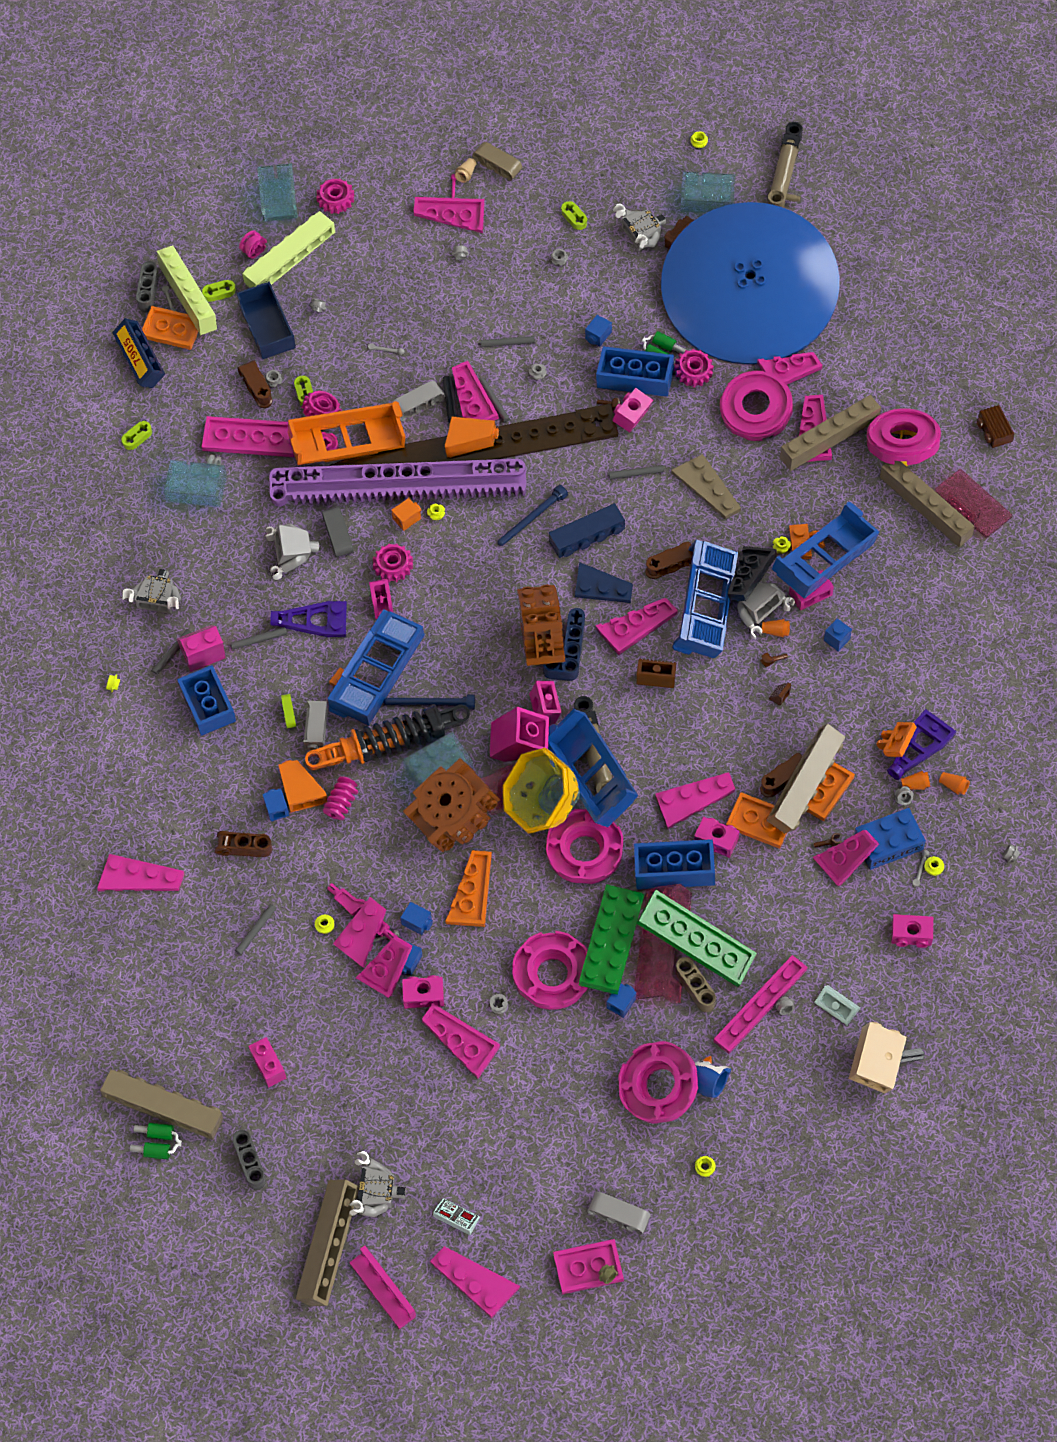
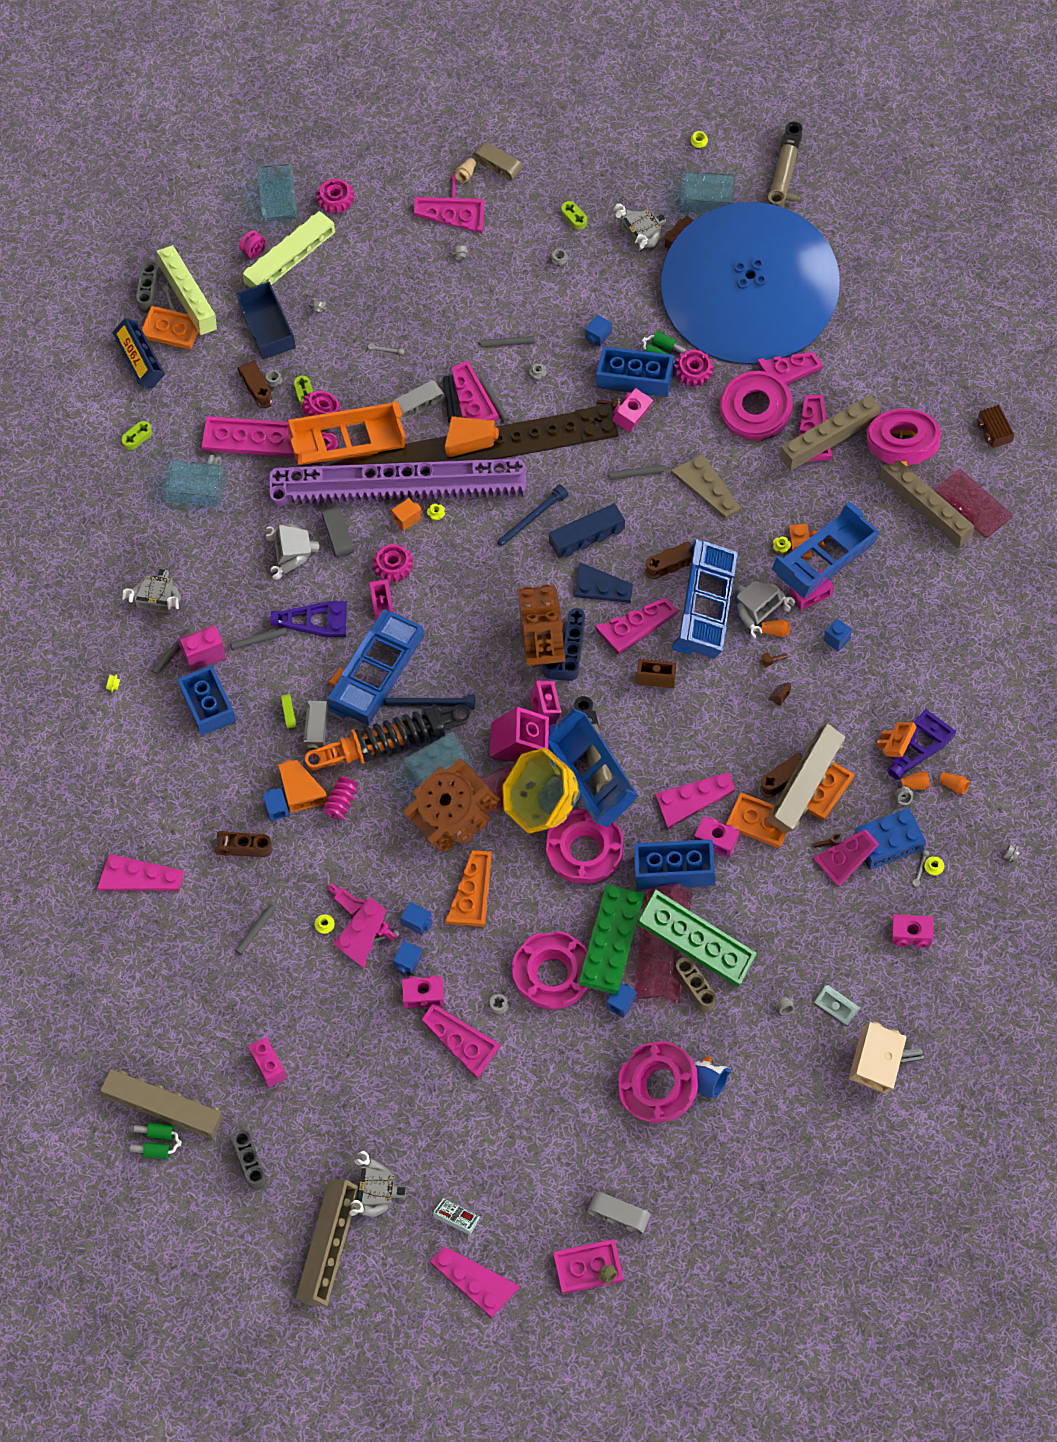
lime beam [202,280,236,302] -> none
dark pink fence [349,1245,416,1329] -> none
dark pink wing [356,936,412,998] -> none
neon yellow plate [695,1156,715,1177] -> none
dark pink plate [714,955,808,1054] -> none
black wing [728,546,778,601] -> none

